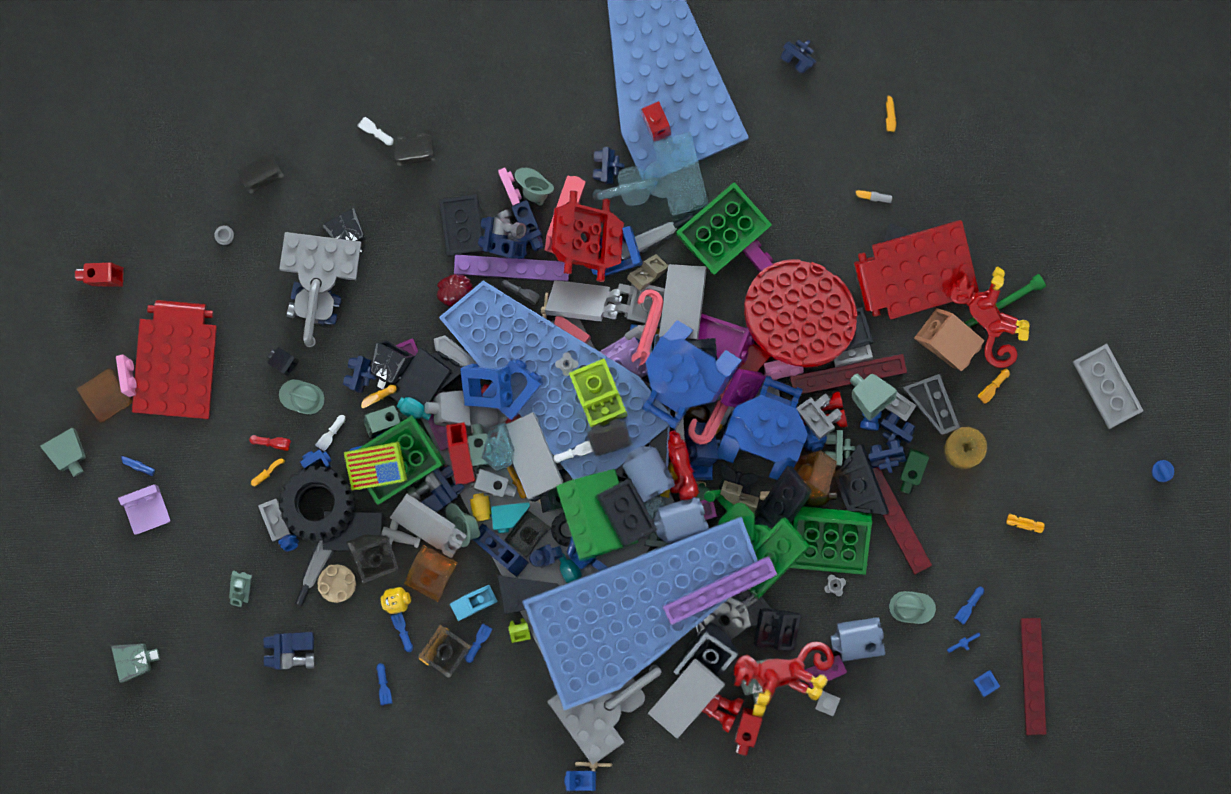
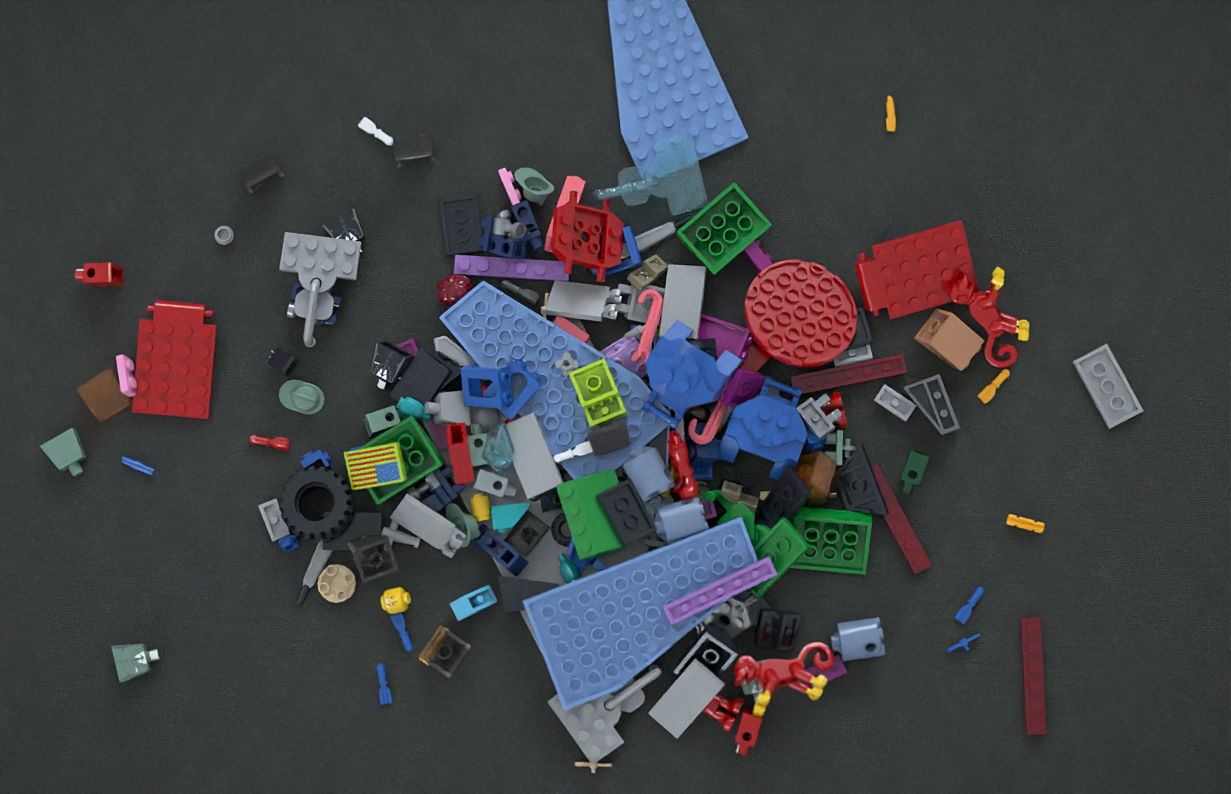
lavender bracket [118,484,171,535] -> none
sand green hips [229,571,252,607] -> none
light orange piece [251,459,285,487] -> none
dark blue hips [263,632,314,669] -> none
white piece [315,415,346,452] -> none
dark blue hips [343,356,377,393] -> none
light orange piece [361,385,397,408] -> none
clear orange slope [404,545,457,602] -> none
blue piece [465,624,492,663] -> none
light orange piece [504,458,527,499] -> none
lime tile [508,618,531,643] -> none
dark blue hips [529,544,563,568] -> none
blue bracket [564,771,596,791] -> none
dark blue hips [593,147,625,184] -> none
red torso [639,101,671,142] -> none
bright pink plate [764,360,803,380] -> none
dark blue hips [781,40,816,73] -> none
light grey plate [815,691,840,716] -> none
light grey plate [824,575,846,596] -> none
sand green torso [850,374,897,421] -> none
light grey piece [856,191,892,203] -> none
blue wheel [860,411,882,431] -> none
dark blue hips [869,440,906,473] -> none
dark blue hips [880,412,915,446] -> none
sand green piece [889,591,936,624] -> none
clear yellow wheel [944,427,987,470] -> none
green piece [964,274,1046,328] -> none
blue plate [973,670,1000,697] -> none
blue piece [1151,460,1174,482] -> none

